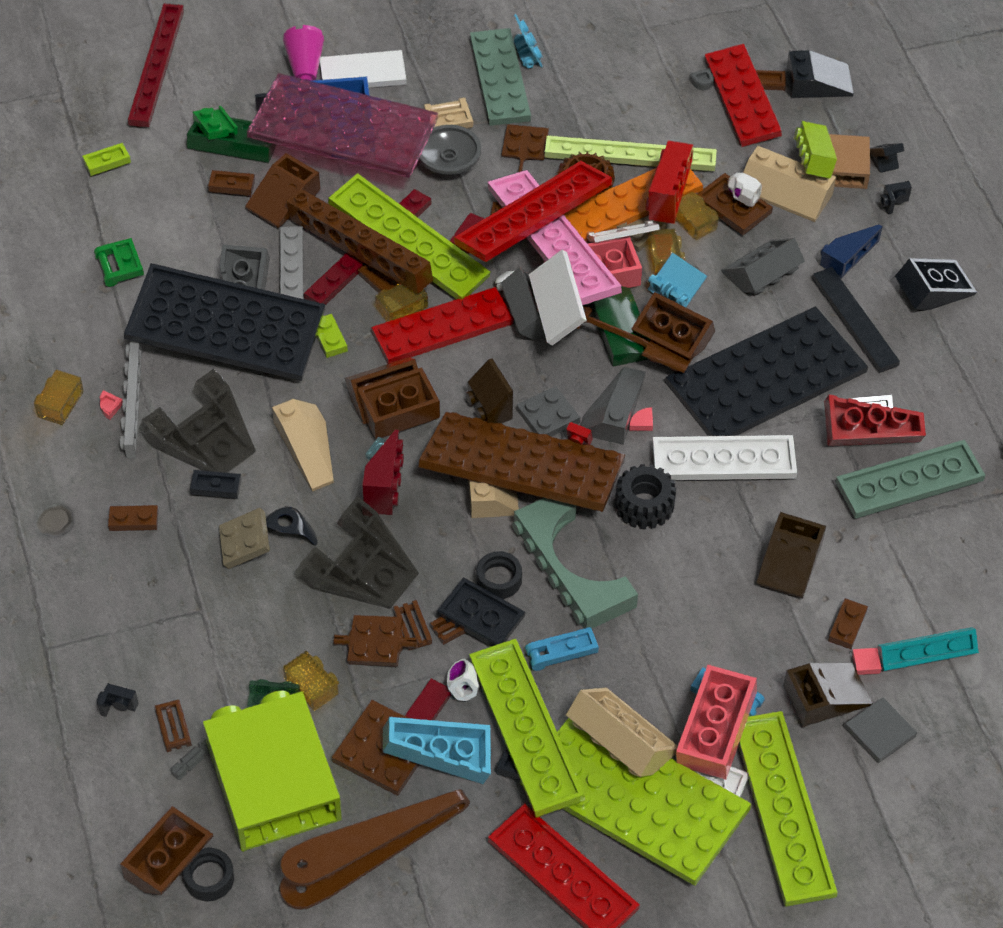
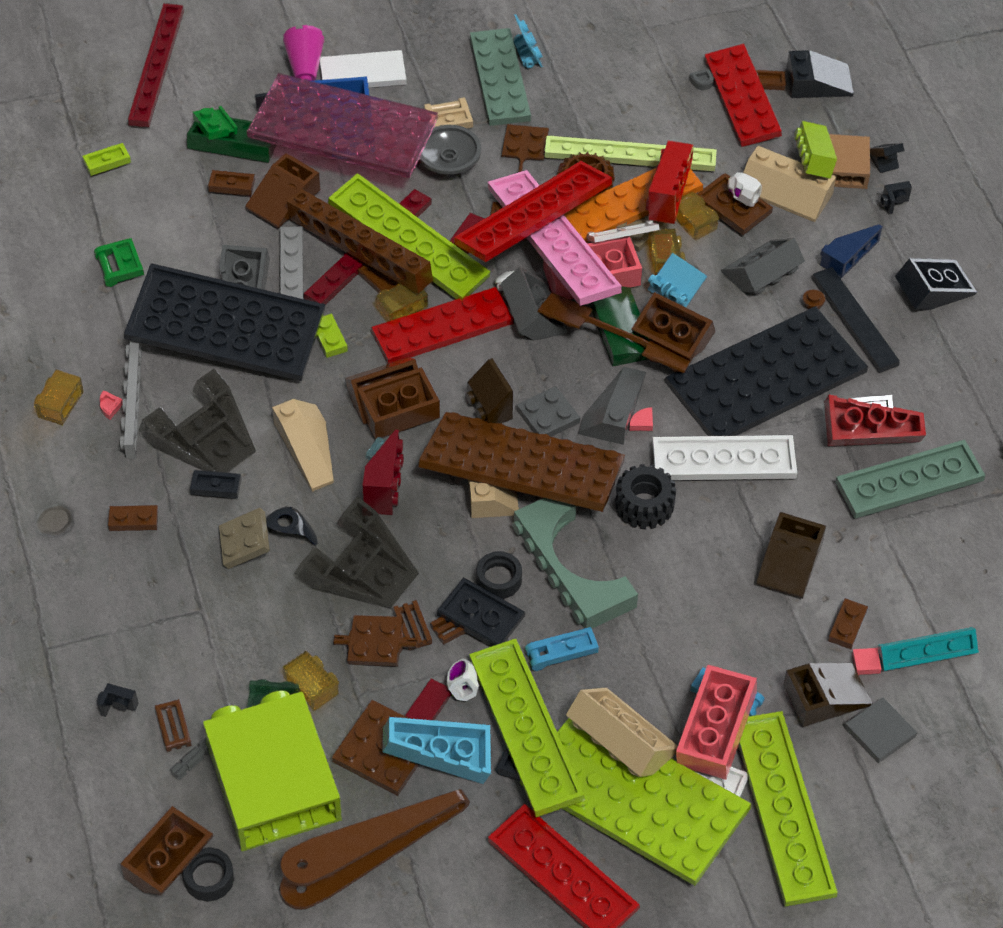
white tile [529,250,587,346] -> none
red plate [566,422,593,445] -> none
none -> reddish brown plate [803,289,825,309]

